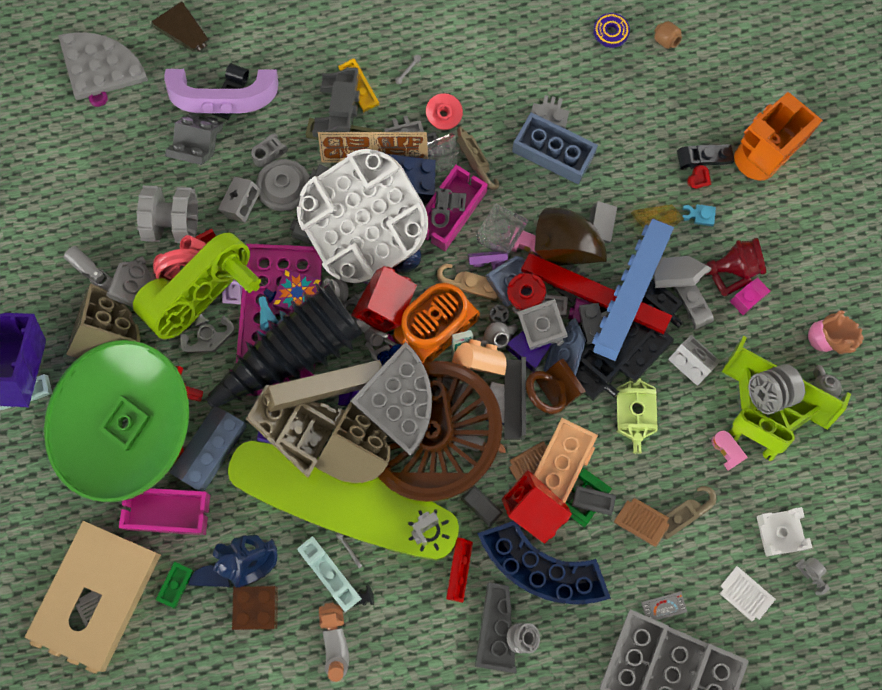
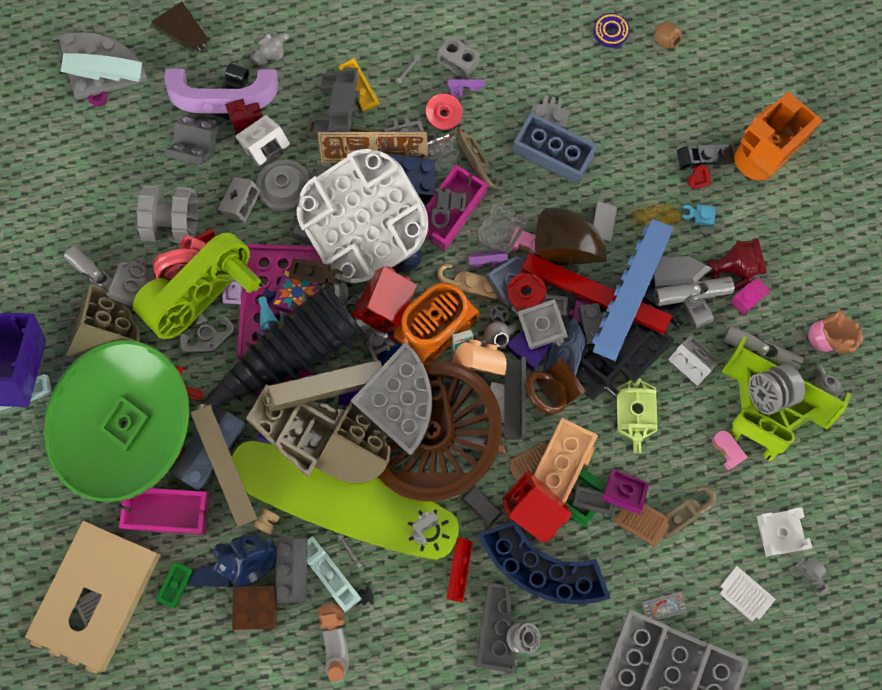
none -> light aqua slope [61,53,142,82]
none -> dark tan brick [190,403,257,527]
none -> dark red hinge [225,99,263,135]
none -> white panel [235,115,290,166]
none -> light grey piece [252,33,290,67]
none -> tan wheel [253,508,280,535]
none -> dark grey brick [275,538,308,603]
none -> dark brown plate [288,258,343,285]
none -> light grey brick [437,36,480,78]
none -> medium lavender hinge [446,78,485,98]
none -> magenta tile [602,468,649,515]
none -> light grey piece [653,277,734,306]
none -> light grey piece [723,326,804,371]

